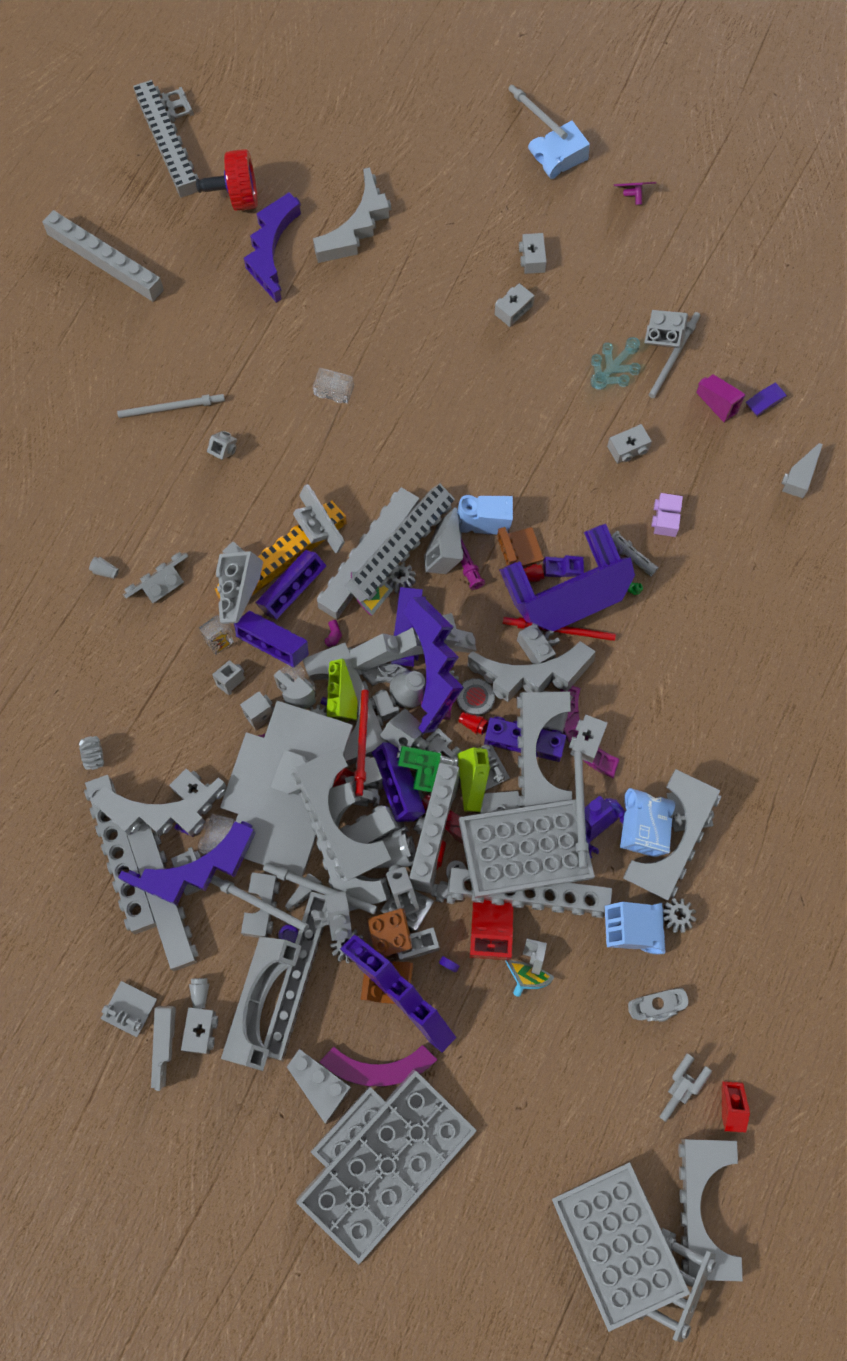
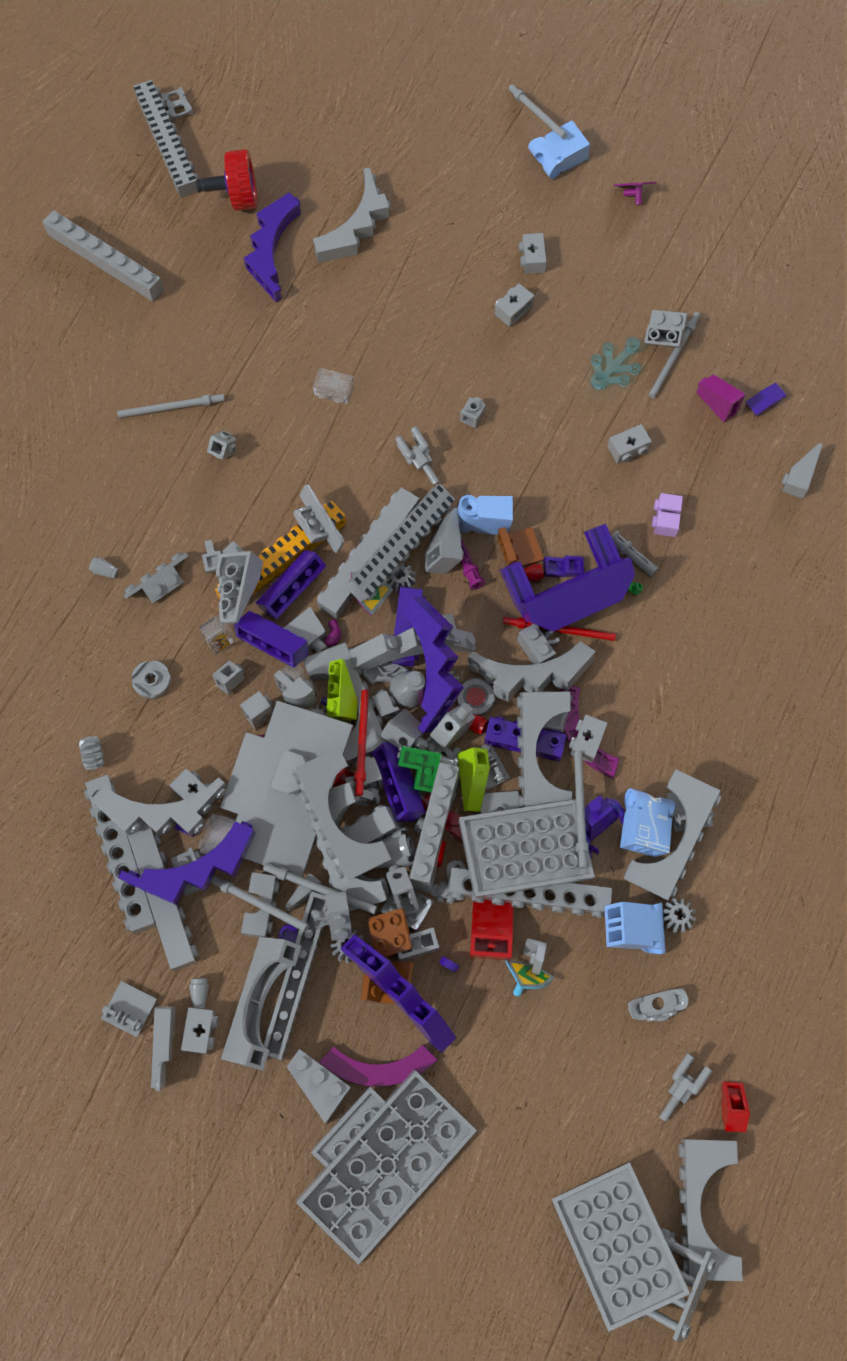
none -> light grey plate [132,660,172,700]
none -> light grey plate [202,540,221,574]
none -> light grey torso [284,607,328,653]
none -> light grey plant [395,426,440,486]
none -> light grey torso [430,703,475,749]
none -> light grey brick [460,397,486,428]

